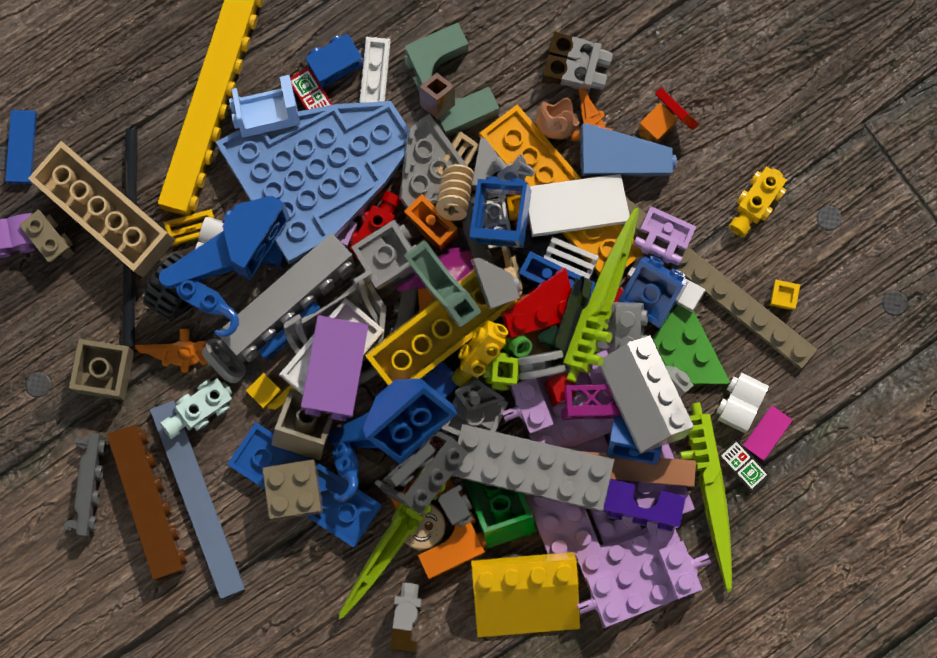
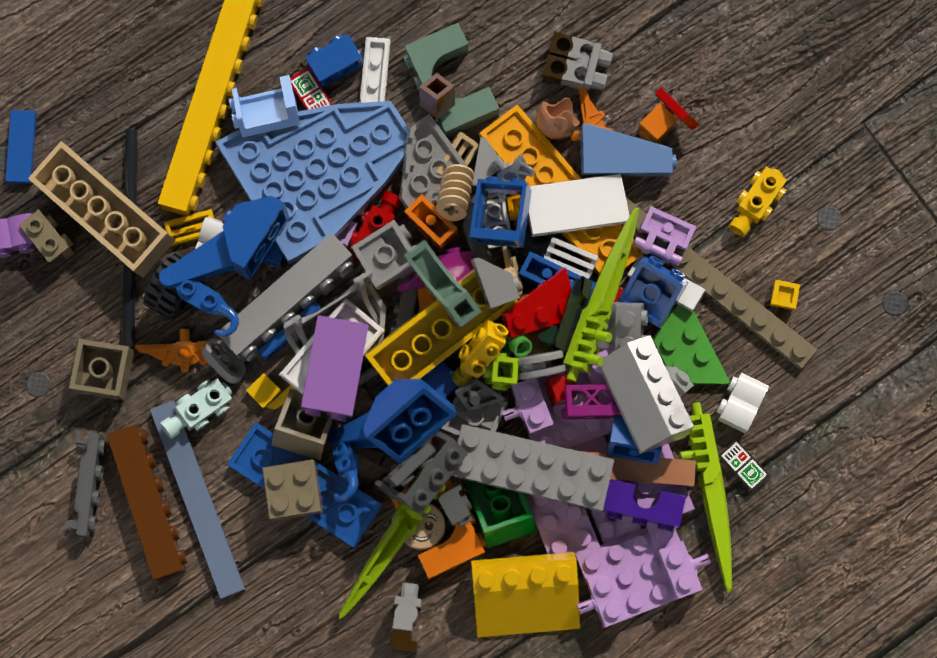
dark pink tile [742,405,792,461] -> none

